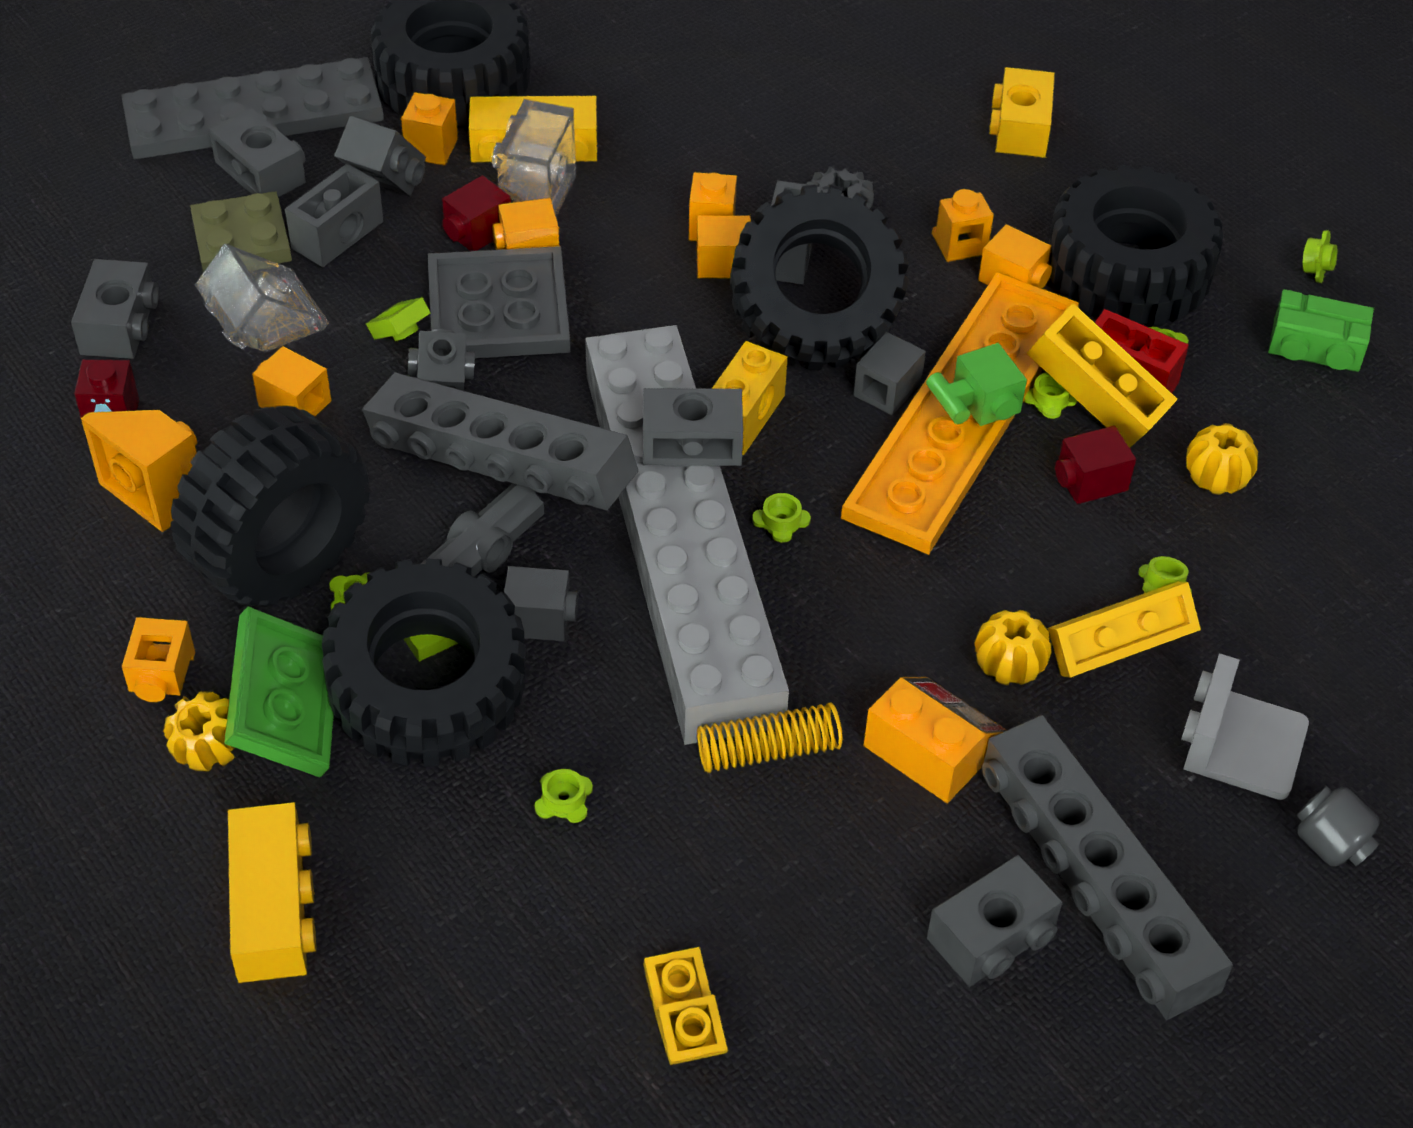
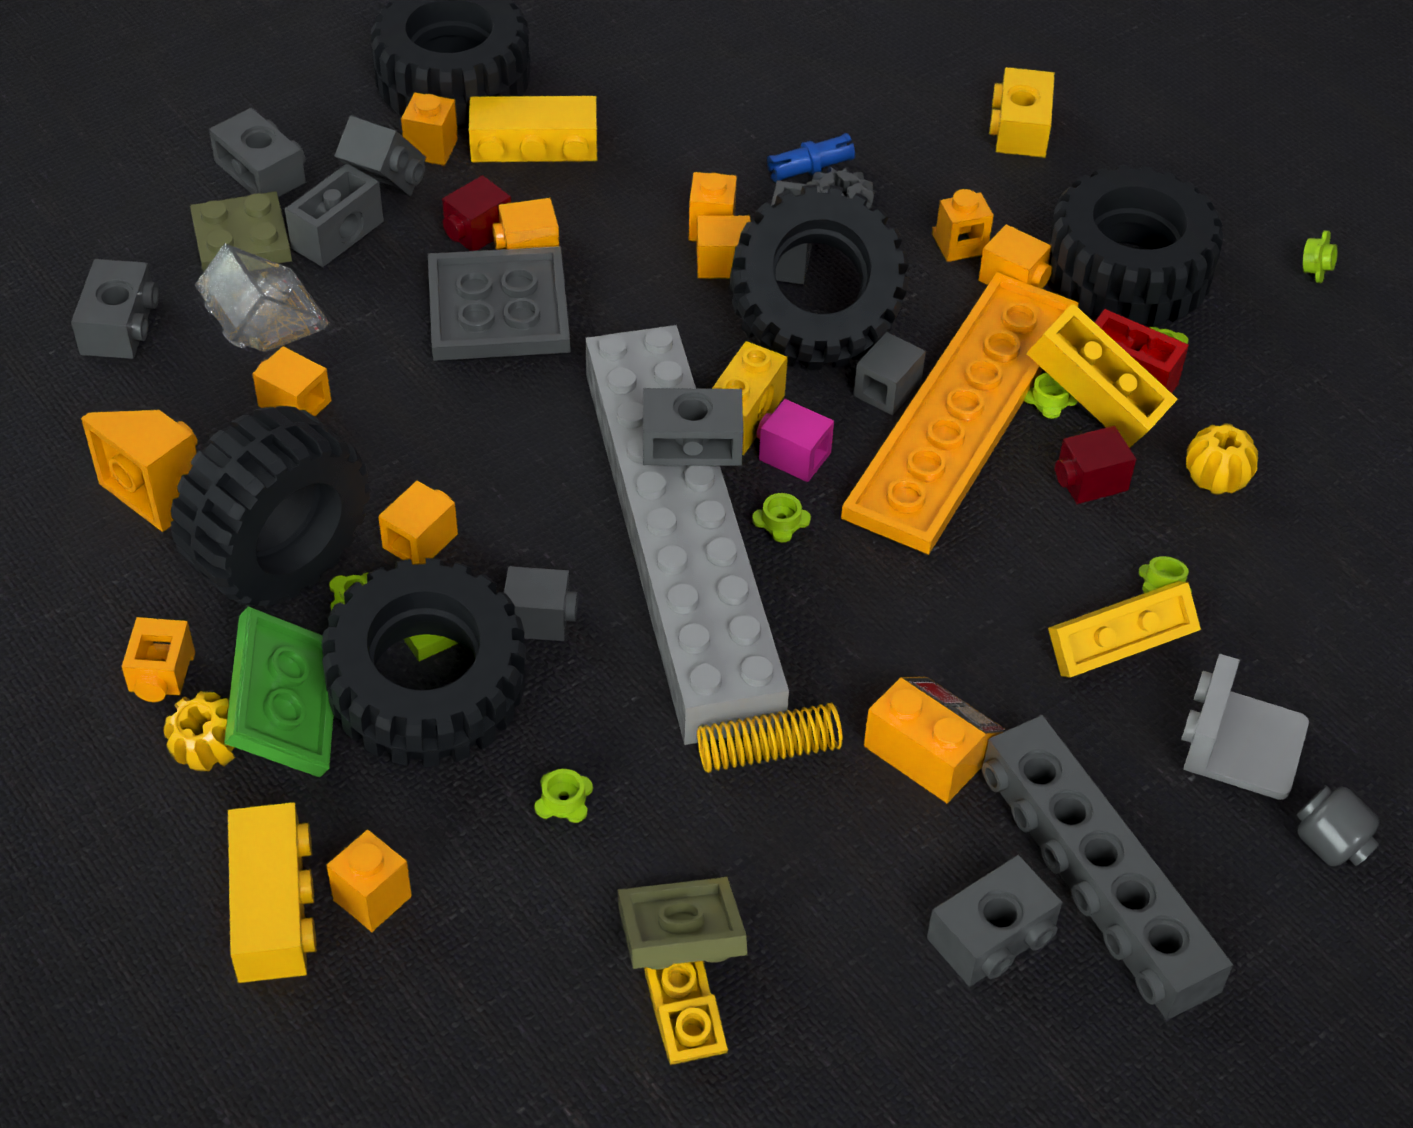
dark red brick [74,360,139,418] -> none
dark grey plate [121,57,384,160] -> none
dark grey brick [362,372,639,511] -> none
lime plate [366,297,430,341] -> none
dark grey brick [408,328,475,391] -> none
dark grey piece [421,483,544,577] -> none
clear slope [492,99,576,217] -> none
bright green brick [926,343,1027,426] -> none
yellow piece [974,609,1052,685] -> none
bright green brick [1268,289,1374,372] -> none
none -> light orange brick [326,829,412,932]
none -> light orange brick [378,480,458,565]
none -> olive plate [618,877,747,969]
none -> dark pink brick [756,399,834,482]
none -> blue pin [767,133,855,183]

